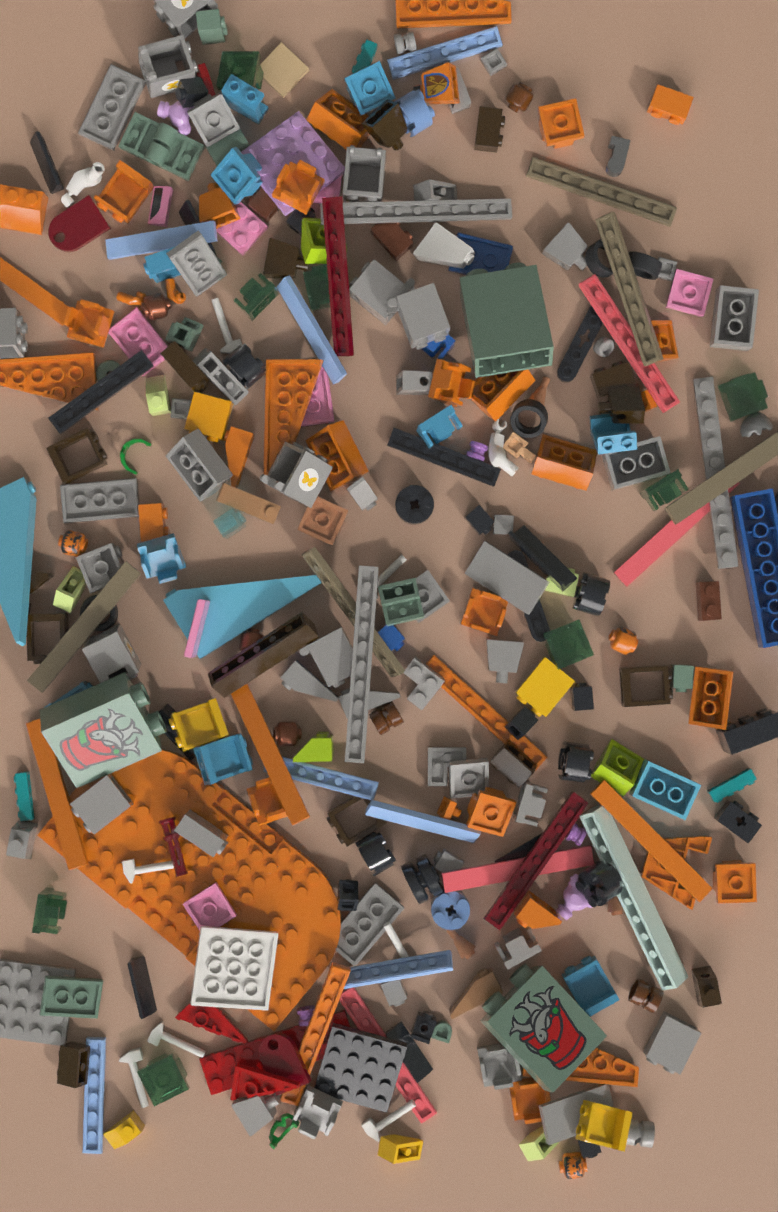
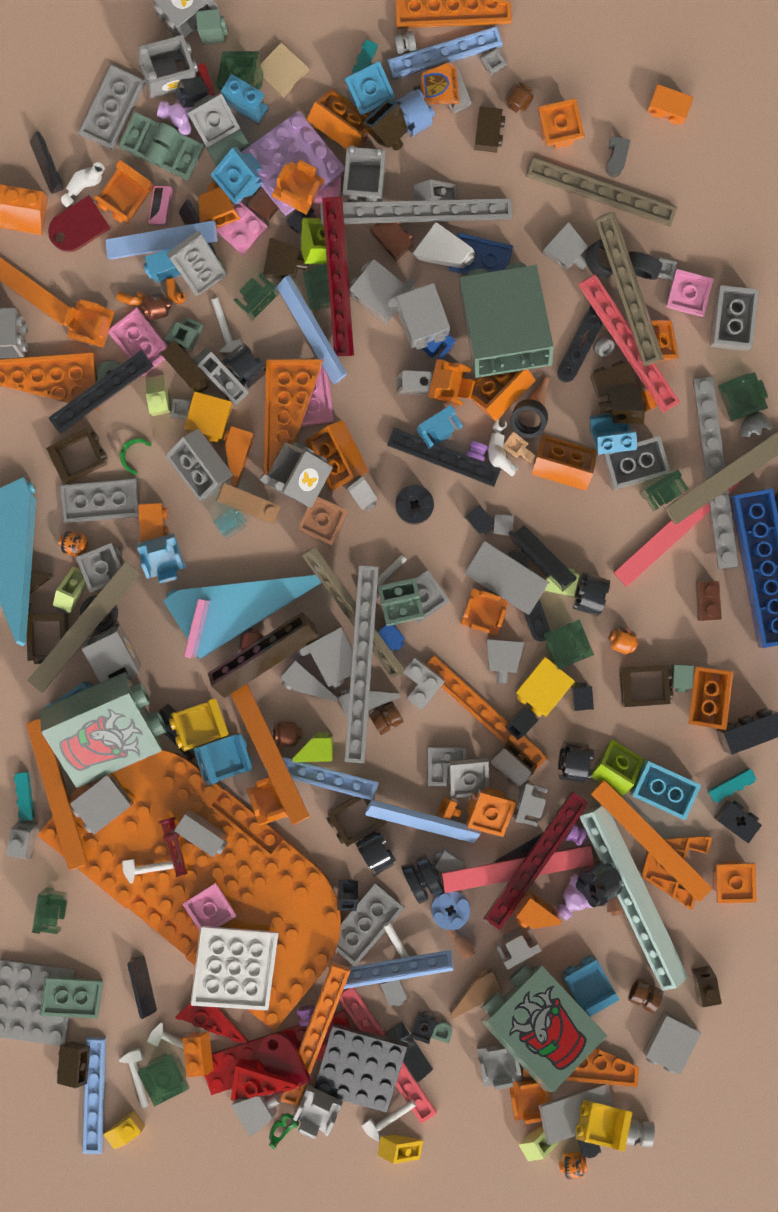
none -> orange brick [182,1031,213,1077]

